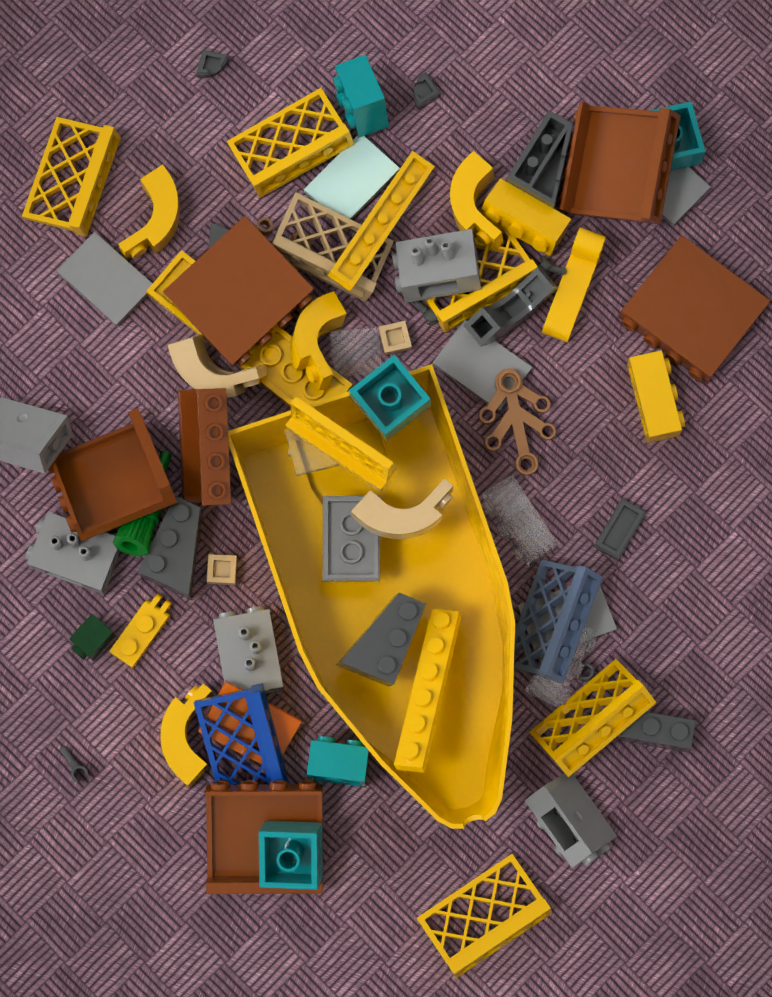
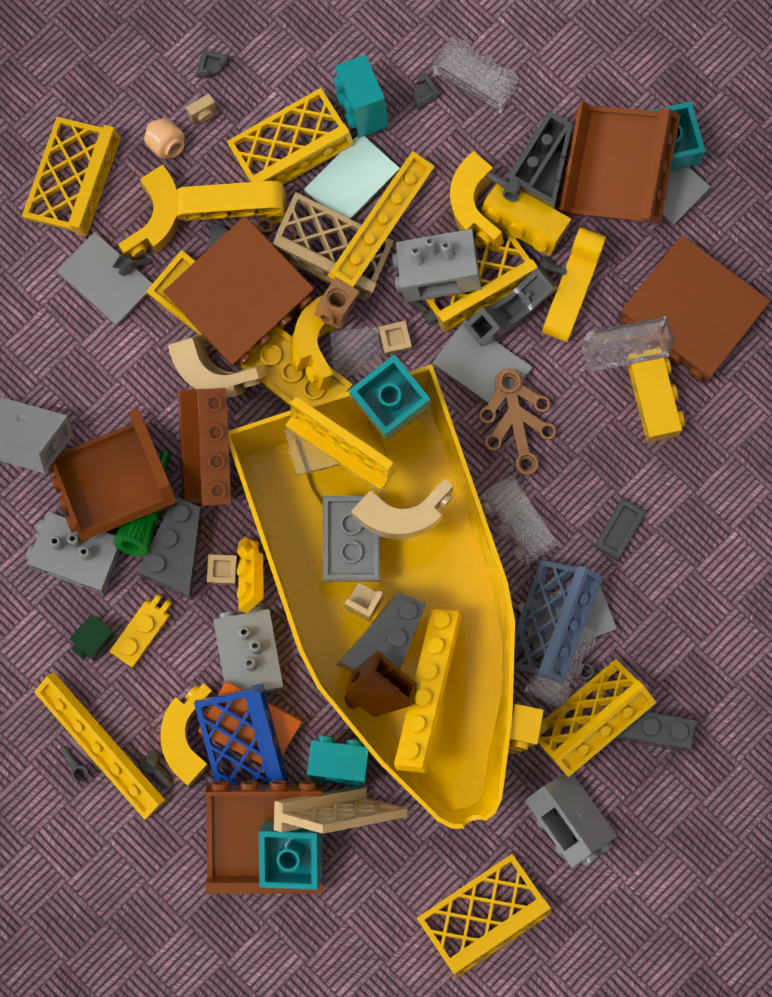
none -> yellow plate [34,672,165,820]
none -> dark grey hand [112,254,150,276]
none -> dark grey hand [140,750,173,789]
none -> light nougat head [144,118,185,159]
none -> yellow beam [176,181,287,223]
none -> tan plate [186,94,216,125]
none -> yellow hinge [237,536,264,613]
none -> tan fence [274,786,408,834]
none -> medium nougat brick [314,277,360,329]
none -> tan panel [344,582,384,622]
none -> reddish brown torso [344,651,417,717]
none -> clear brick [433,37,520,114]
none -> dark grey hand [487,172,520,202]
none -> yellow brick [508,704,544,754]
none -> clear brick [581,316,675,372]

